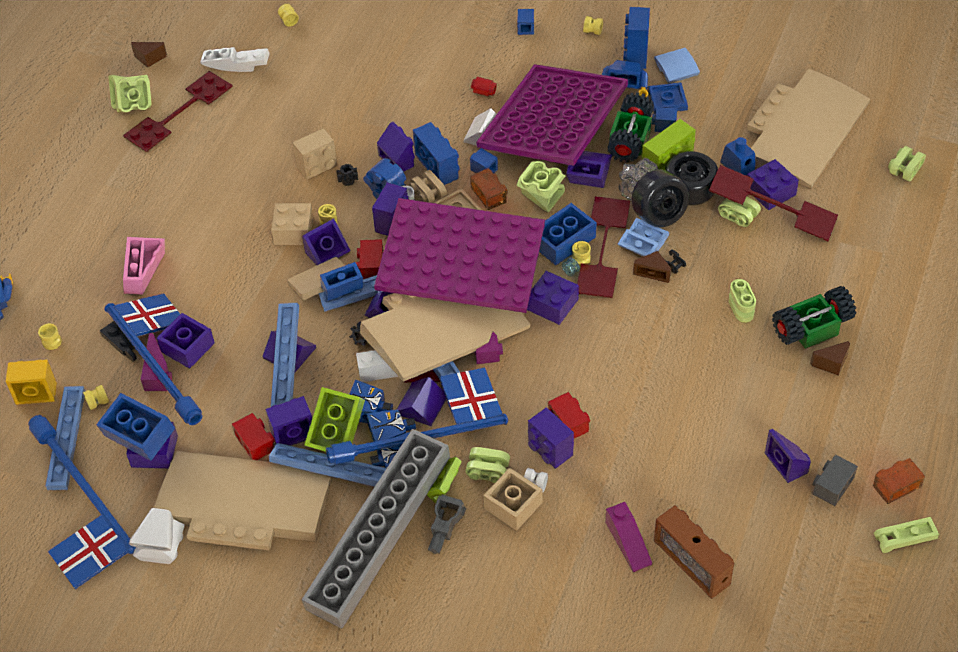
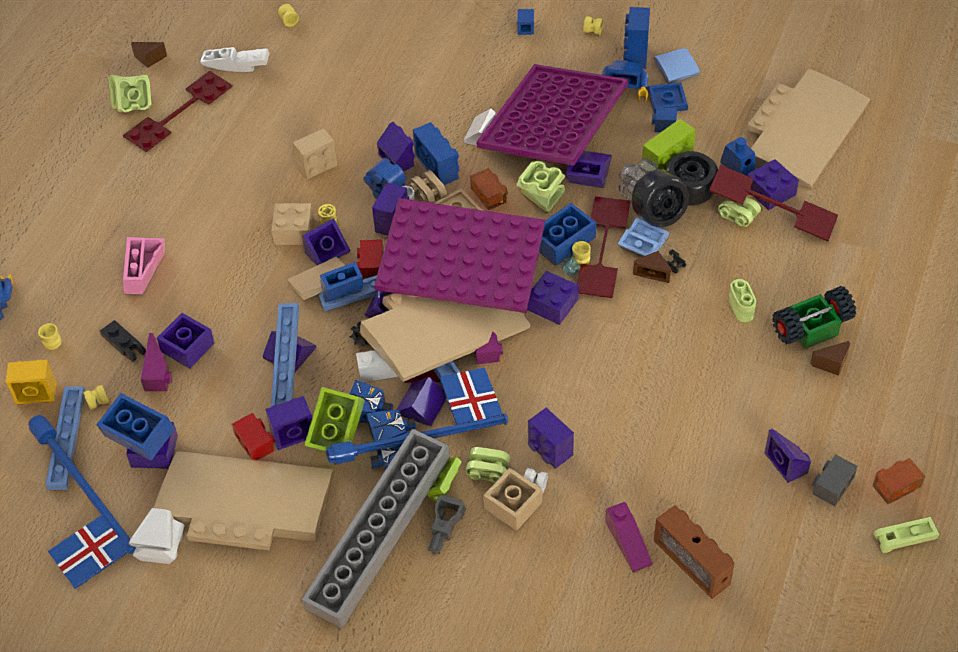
flag [104,293,203,425] -> none
medium blue plate [269,443,387,487] -> none
black gear [336,164,358,186] -> none
blue brick [470,148,498,180] -> none
red brick [471,76,497,97] -> none
red brick [548,392,590,439] -> none
brick [607,92,654,163] -> none
yellowish green brick [888,146,926,182] -> none

